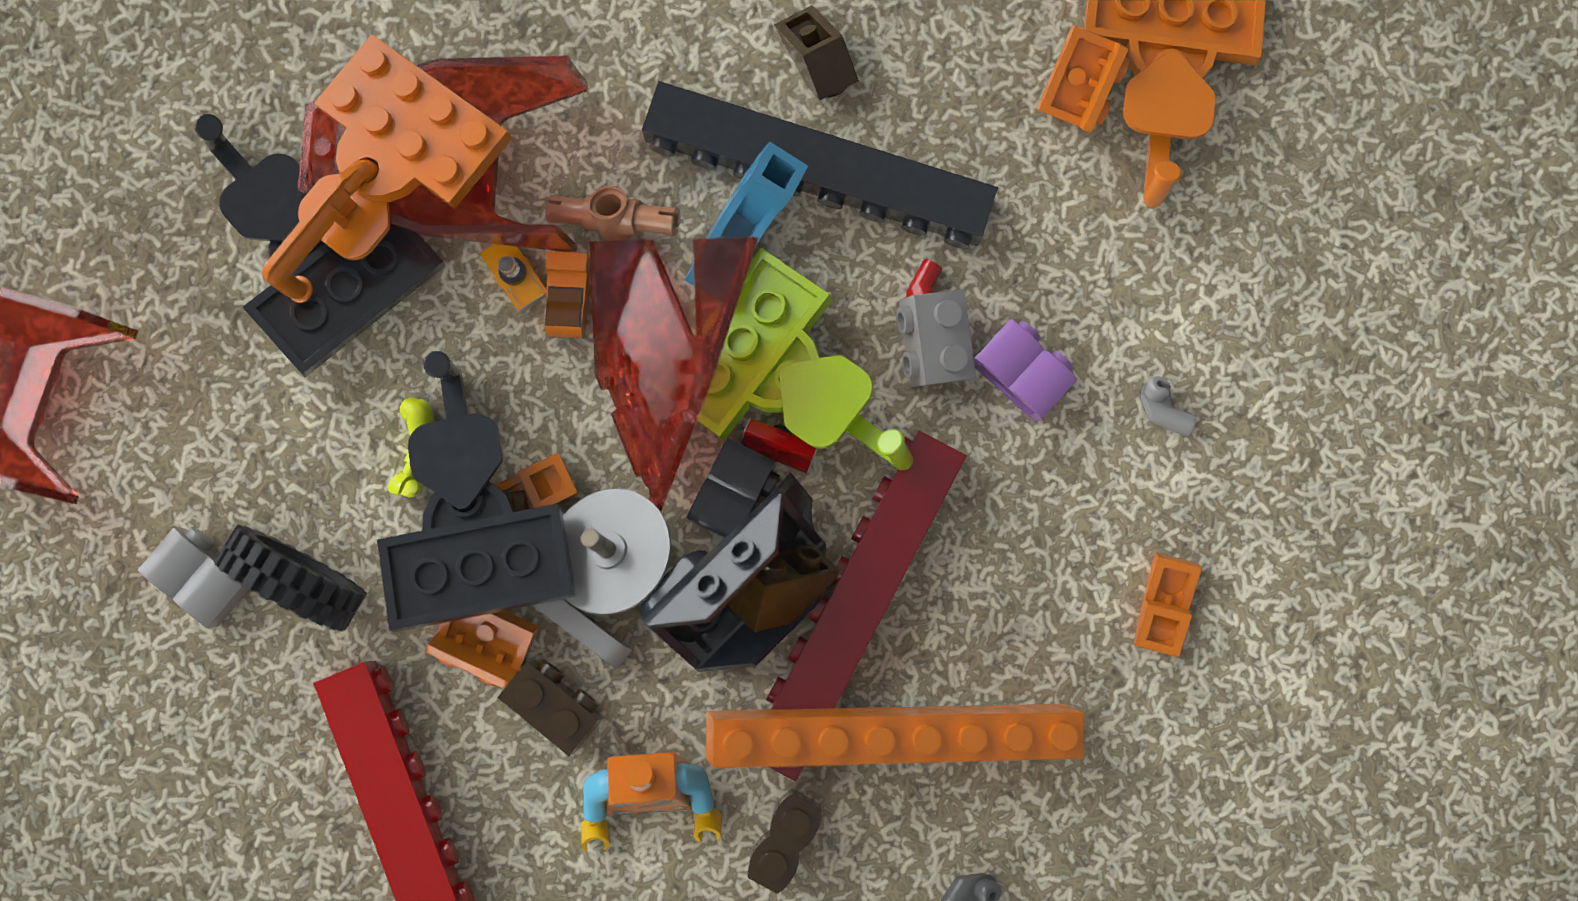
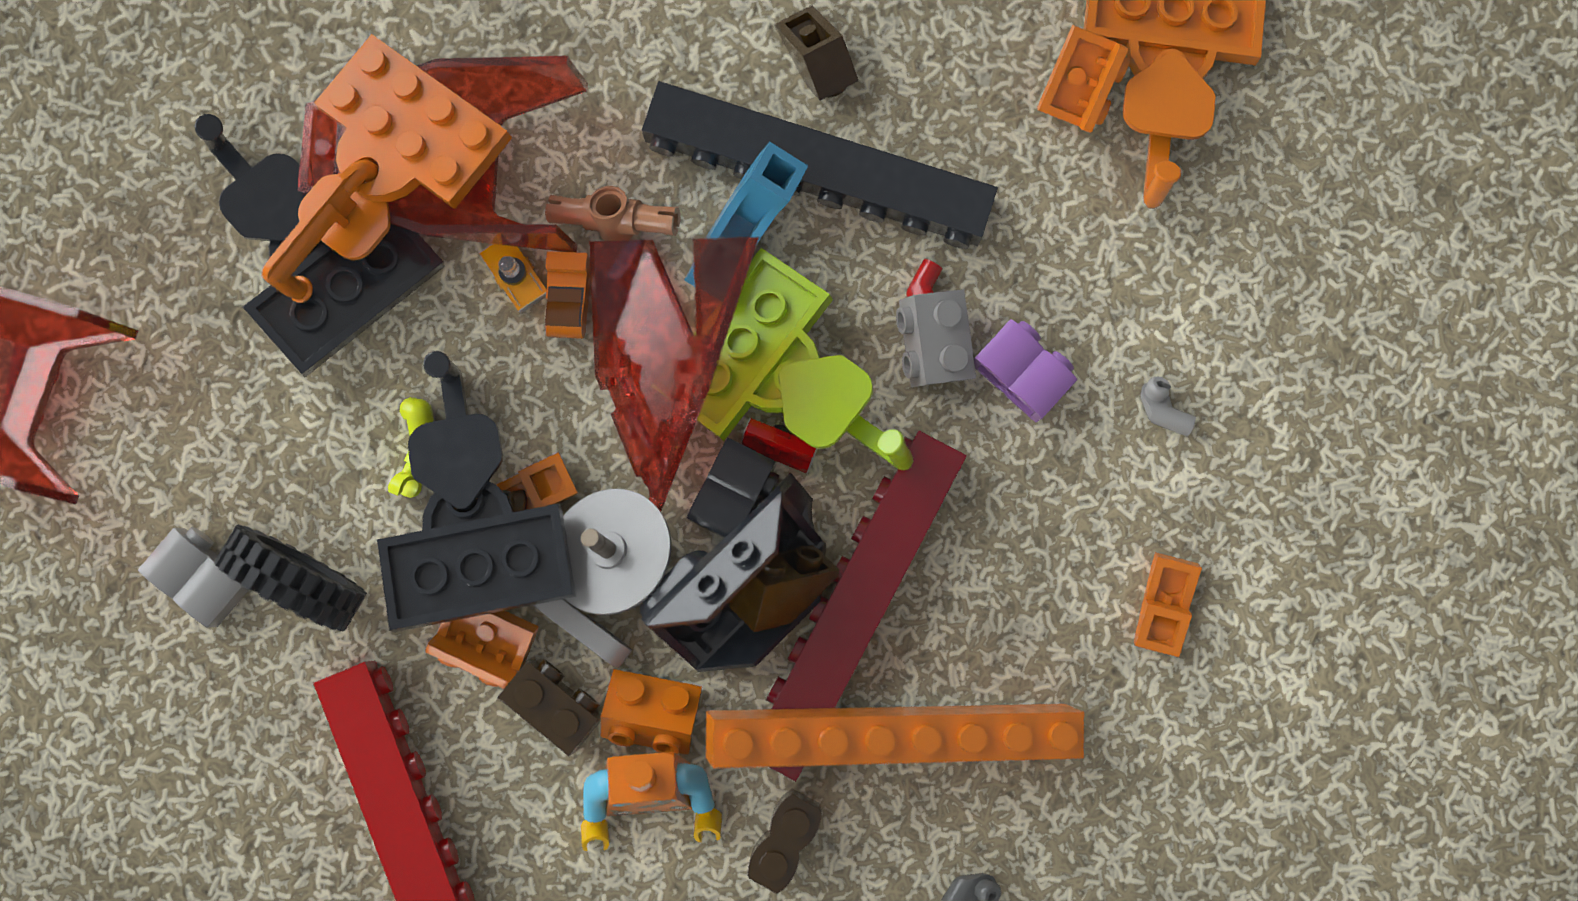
none -> orange bracket [600,669,702,754]

